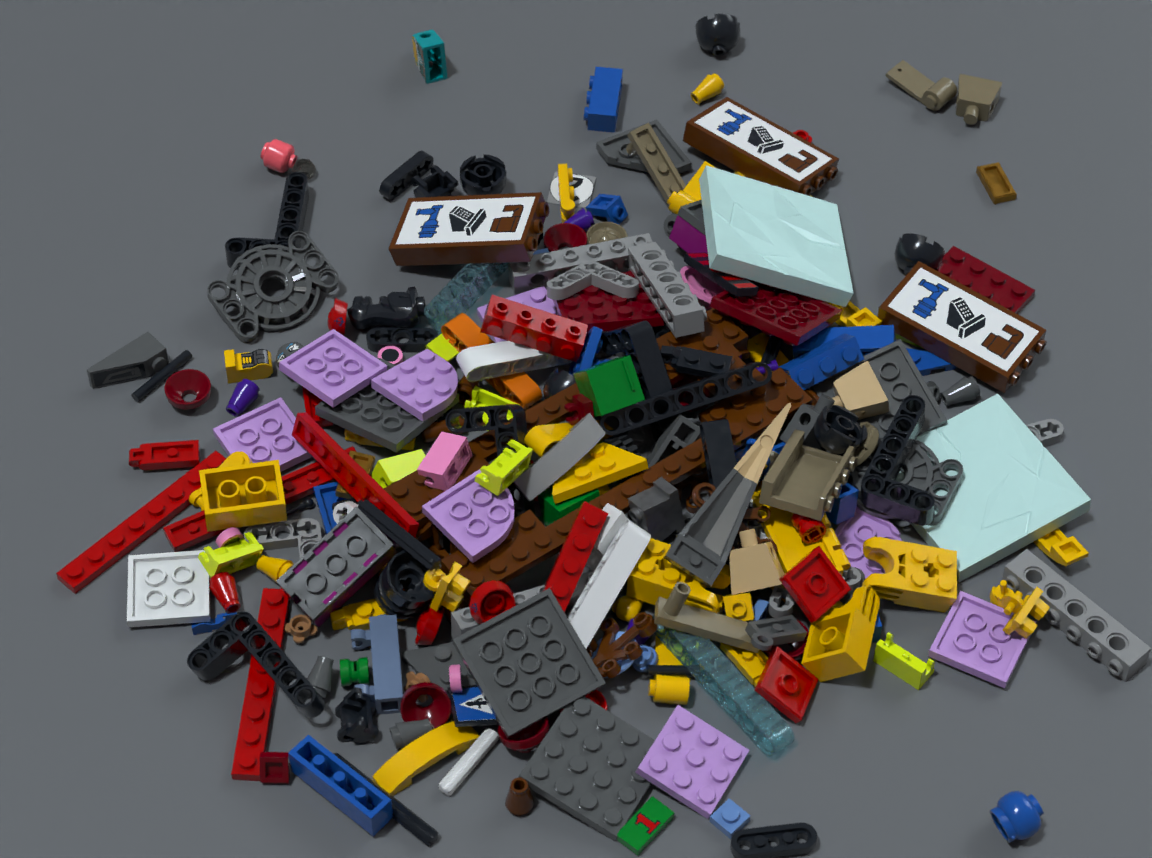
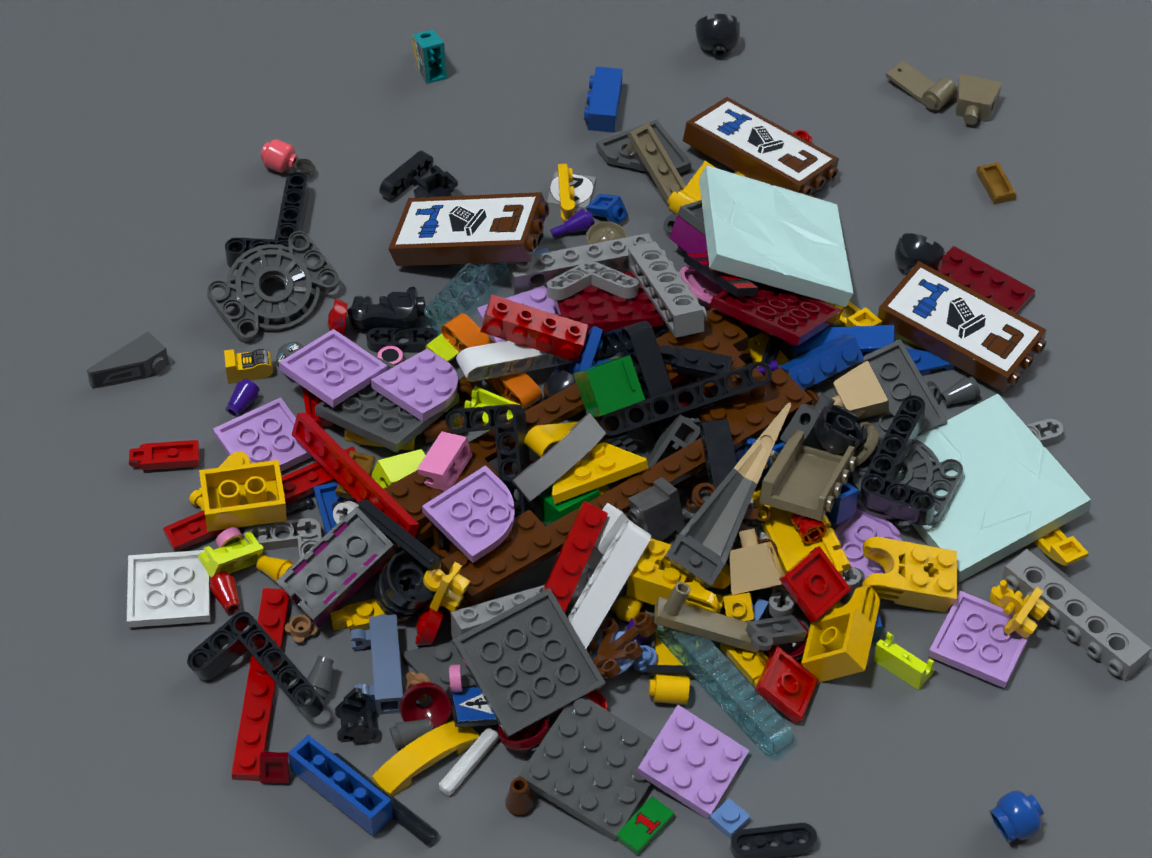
red plate [56,451,226,594] -> none
black bar [131,350,192,402] -> none
dark red piece [164,369,211,410] -> none
blue piece [191,612,237,636] -> none
green wheel [340,657,369,687] -> none
black cylinder [460,154,507,195] -> none
red hat [469,580,516,624] -> none
neon yellow hinge [474,440,533,496] -> none
dark red piece [543,223,587,252] -> none
dark red tile [564,393,594,425] -> none
yellow cone [690,73,724,104] -> none

